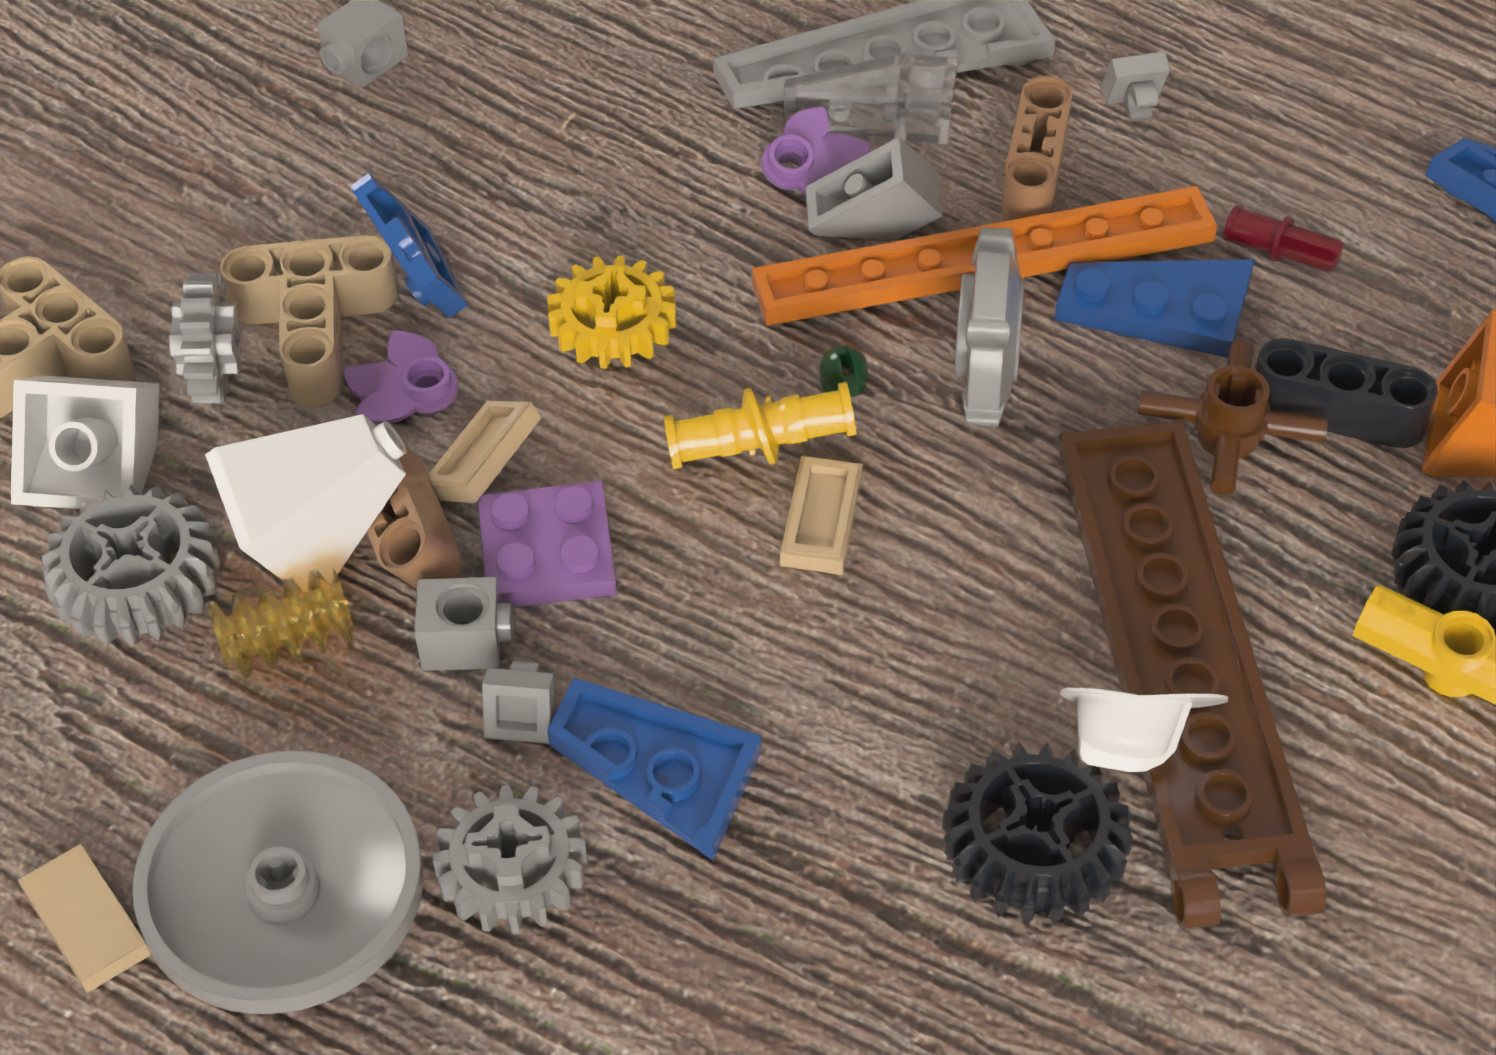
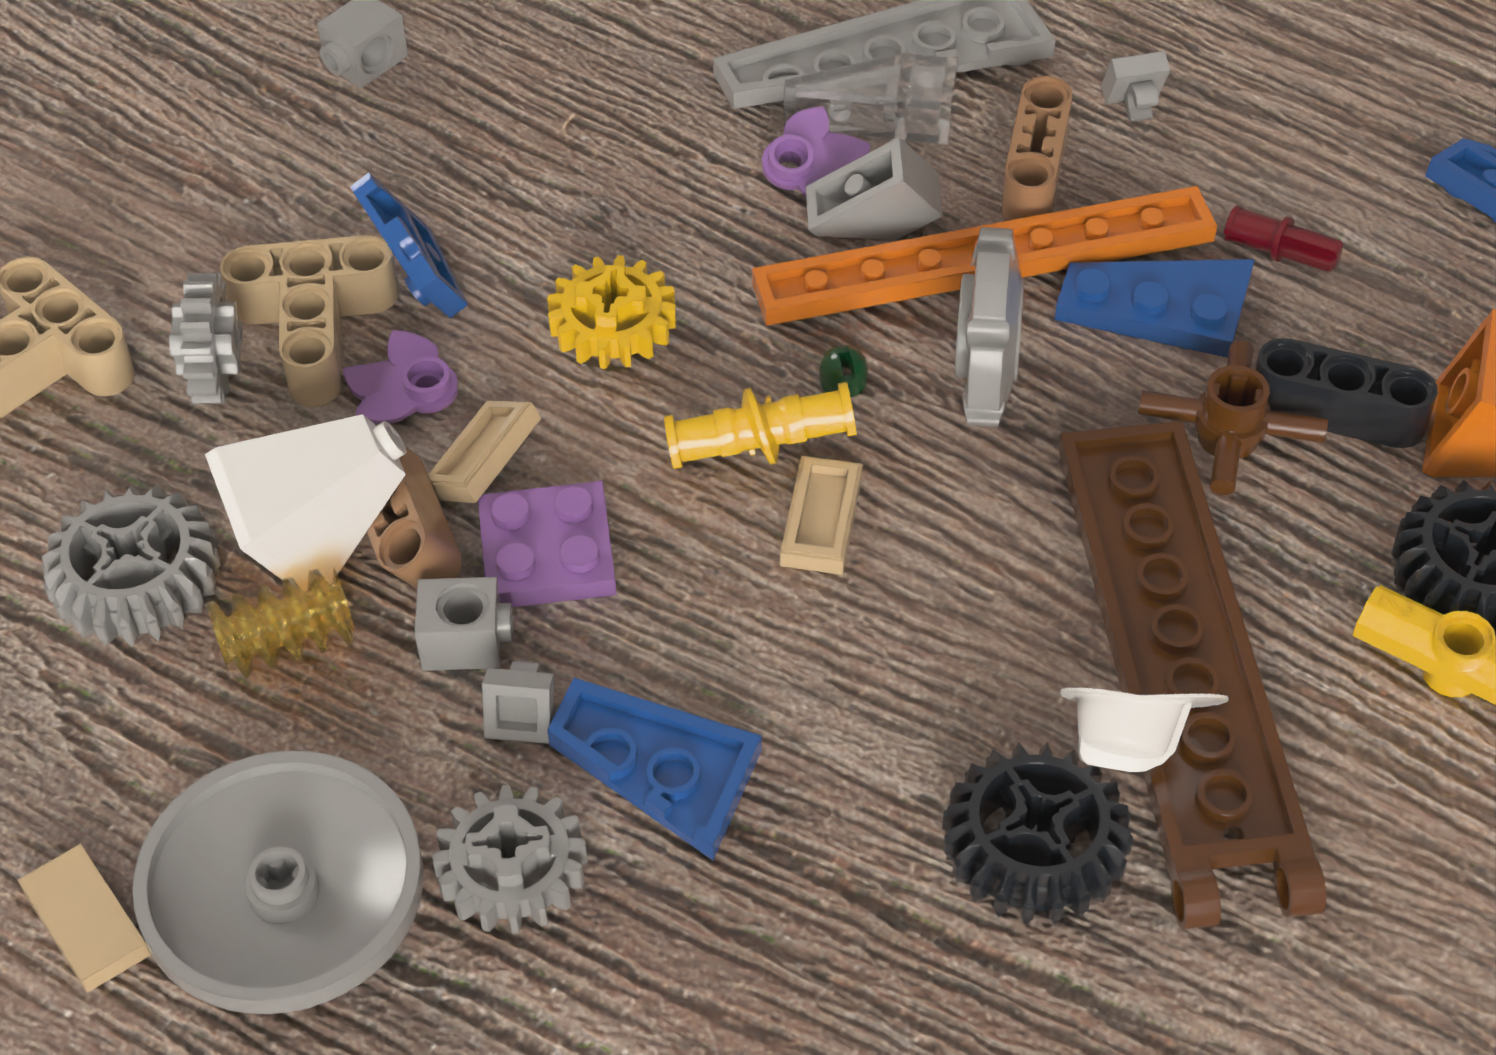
white slope [11,375,160,509] -> none

